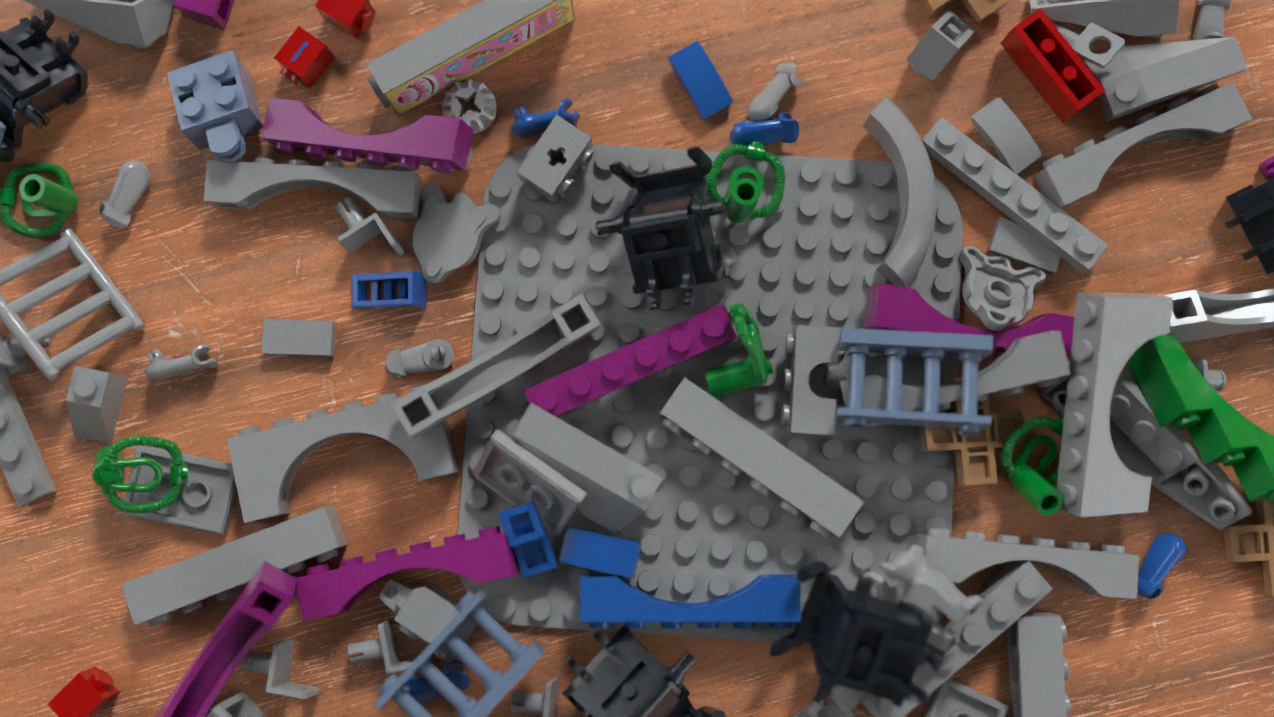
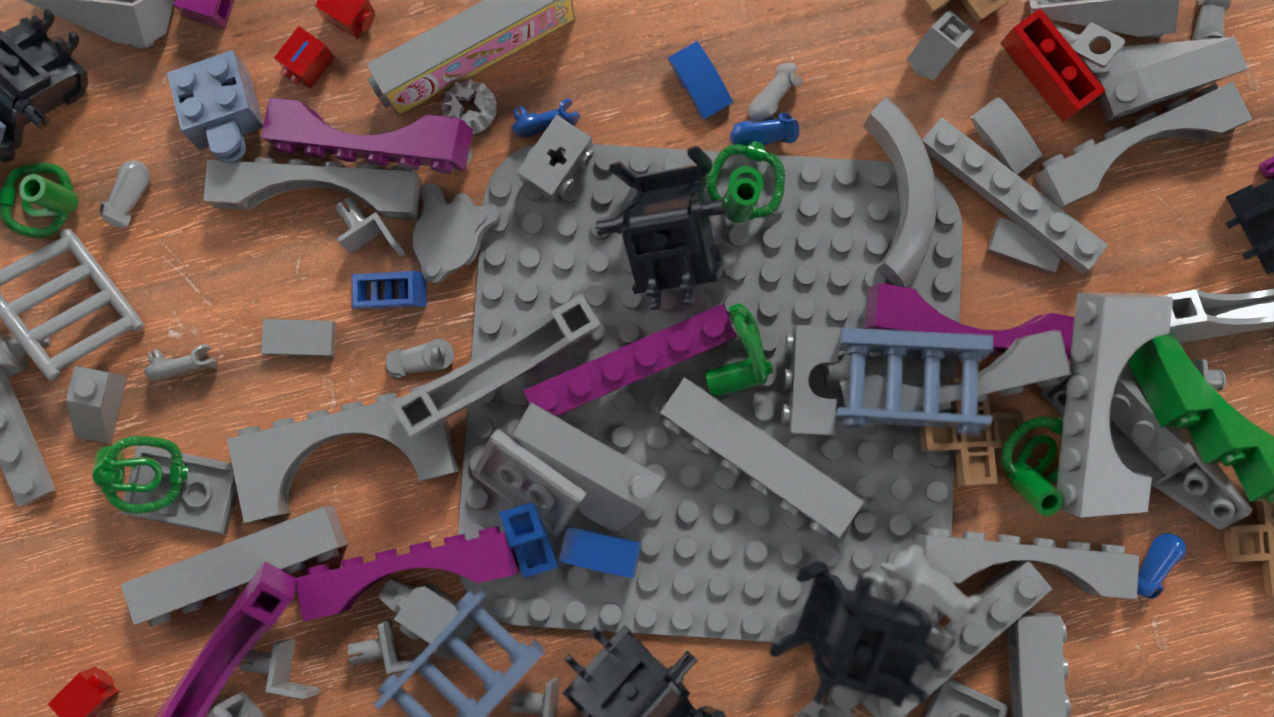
blue piece [403,660,470,706] -> none
blue arch [580,574,801,629] -> none
light grey tile [959,246,1046,331] -> none

